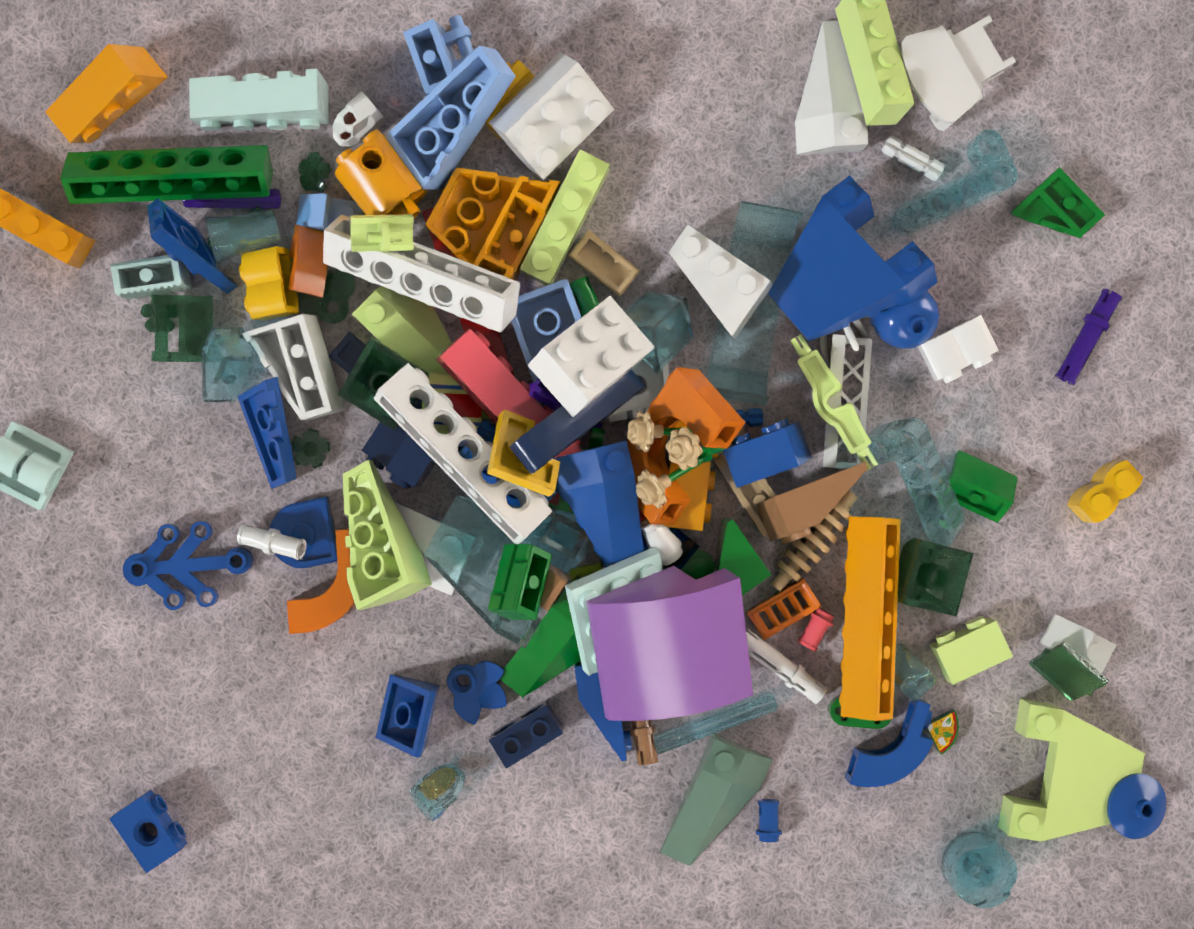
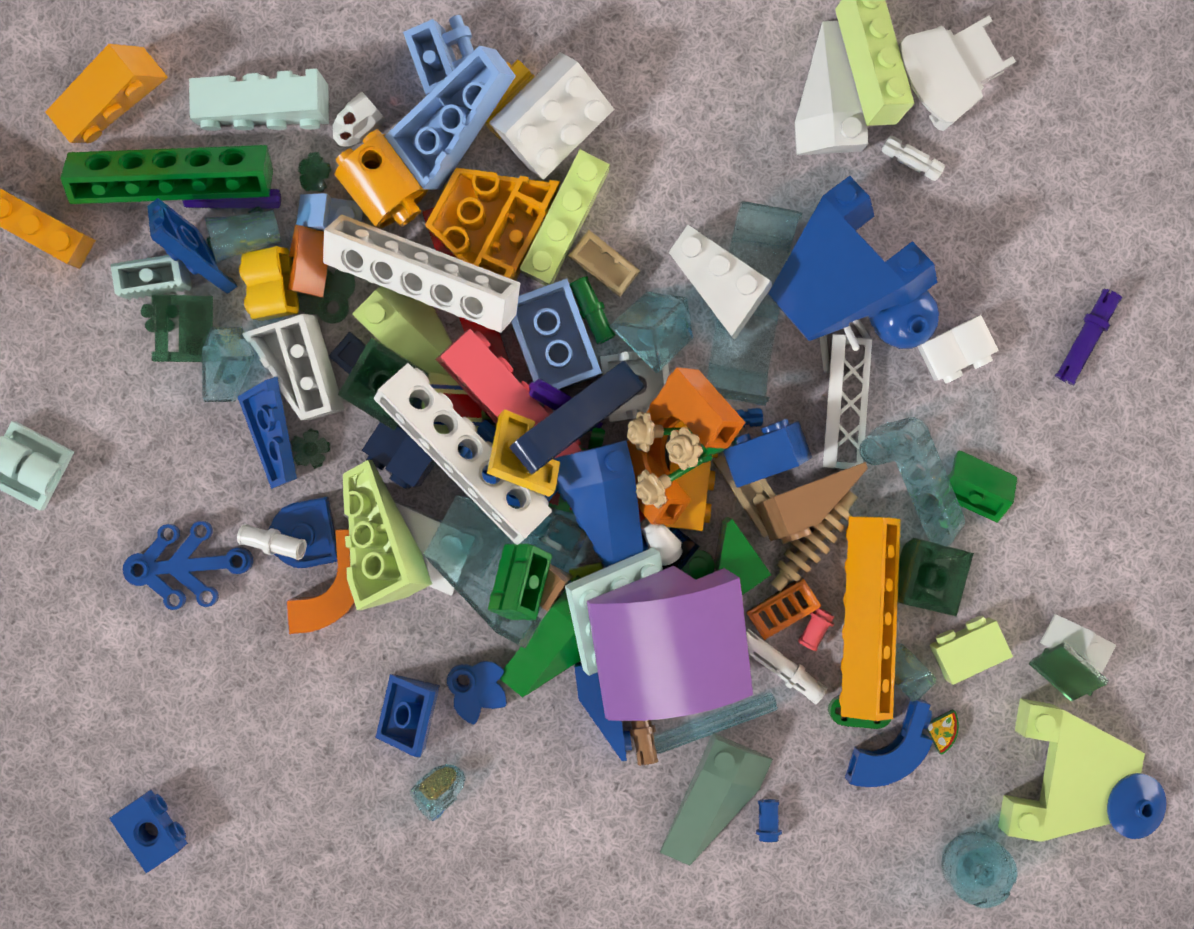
yellowish green hips [350,214,414,252] -> none
dark blue brick [489,699,564,769] -> none
white brick [528,296,655,417] -> none
yellowish green piece [790,334,879,471] -> none
clear light blue beam [890,129,1018,236] -> none
green wing [1010,167,1105,238] -> none
yellow brick [1067,460,1143,523] -> none

